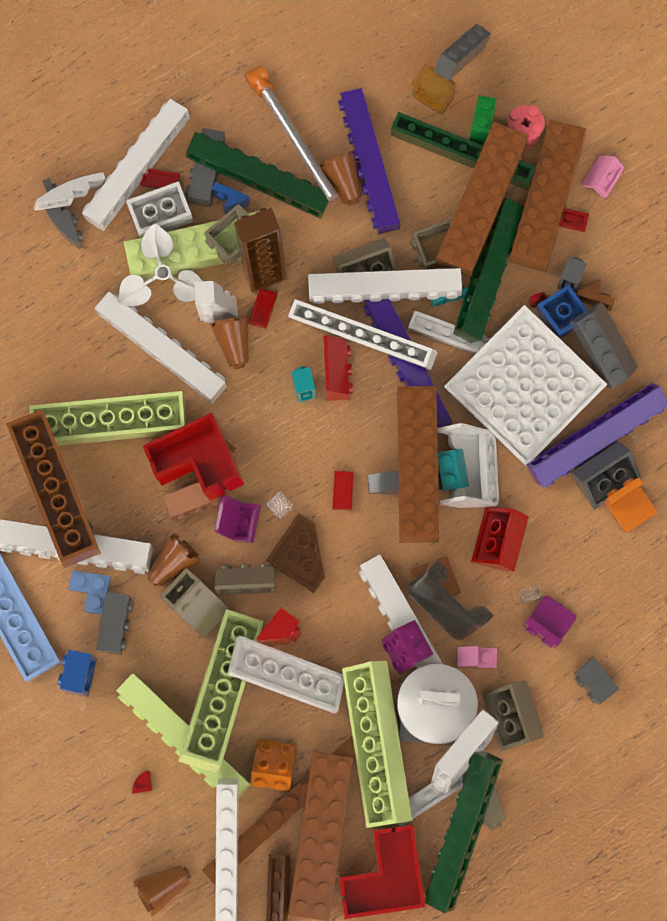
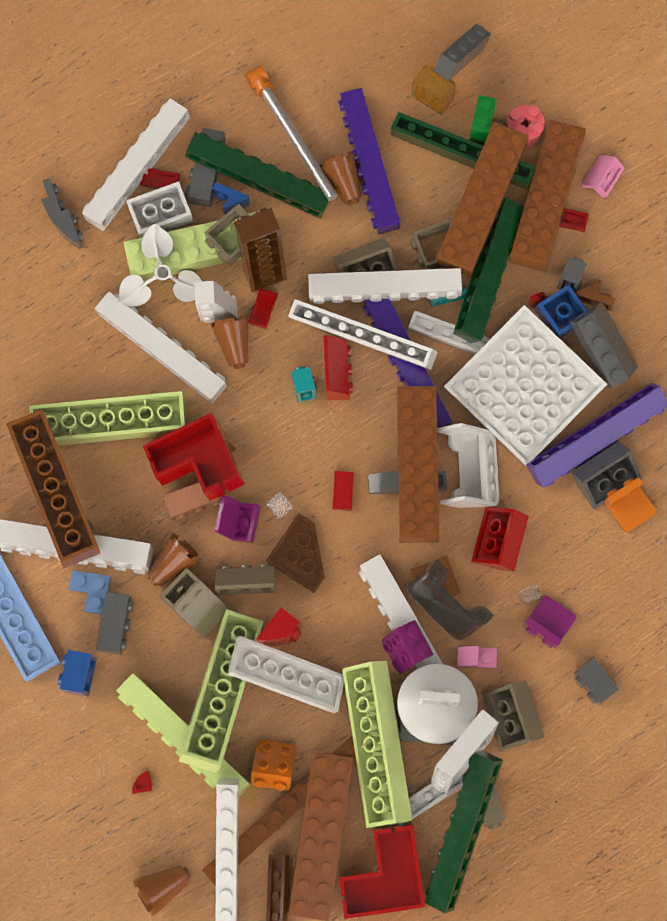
white slope [34,172,105,211] -> none
teal brick [438,449,469,491] -> none

